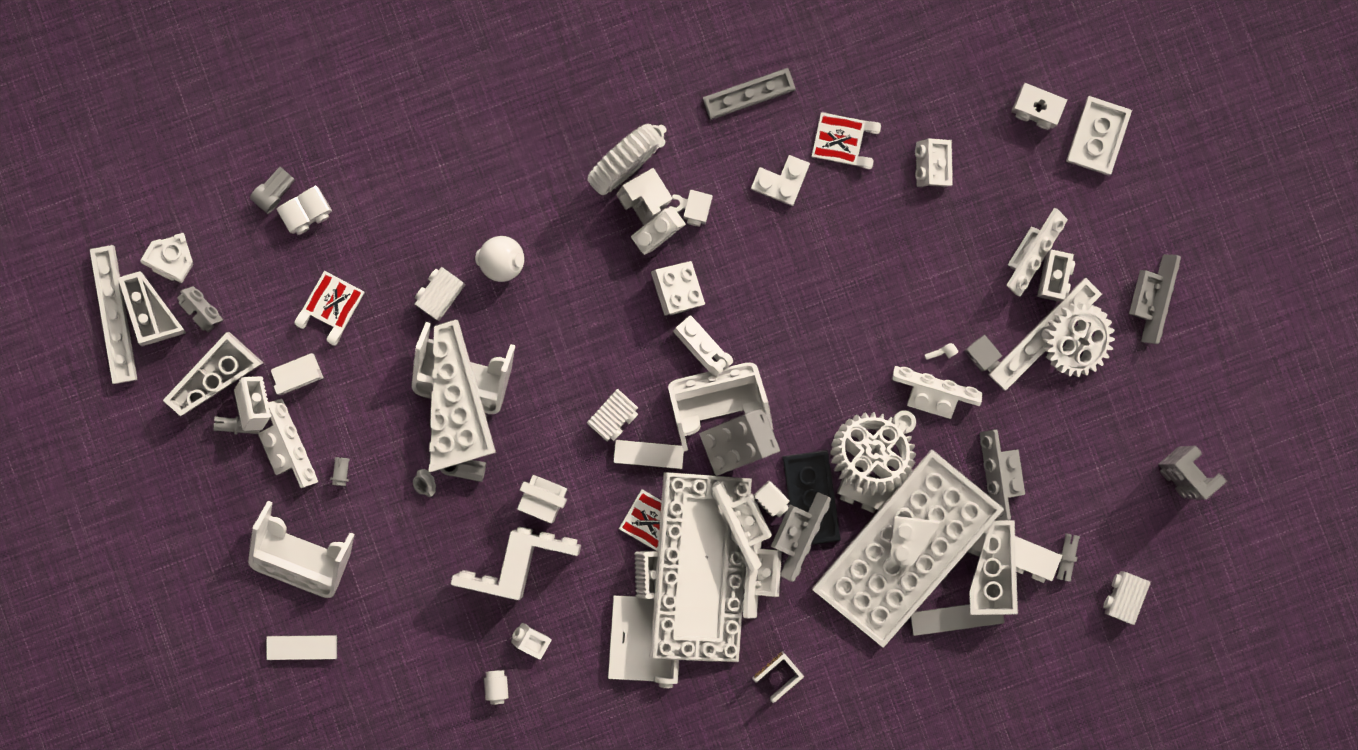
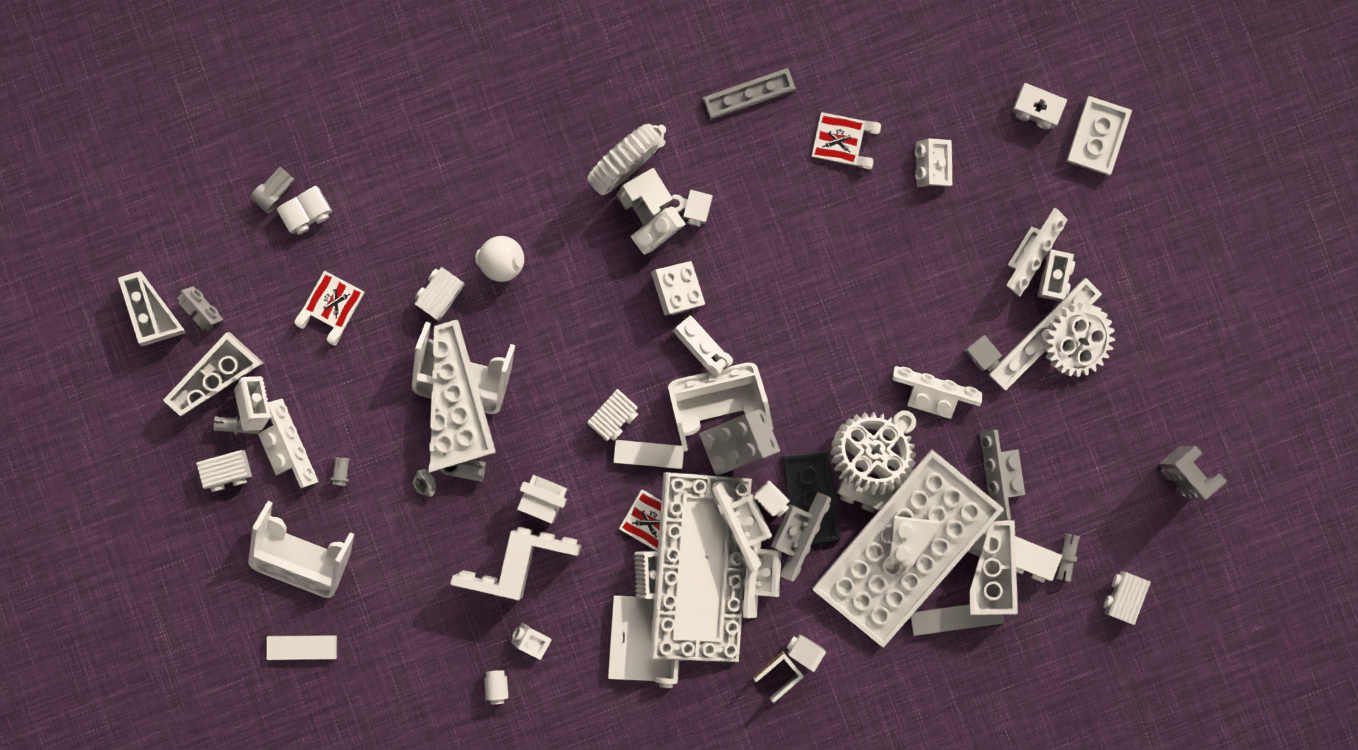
white plate [90,245,137,384] -> none
white plate [140,233,193,283] -> none
white panel [271,353,323,395] -> none
white plate [751,155,810,206] -> none
white hand [925,343,958,360] -> none
light grey bracket [1129,254,1181,344] -> none
none -> white brick [197,450,252,492]
none -> white slope [787,634,826,672]

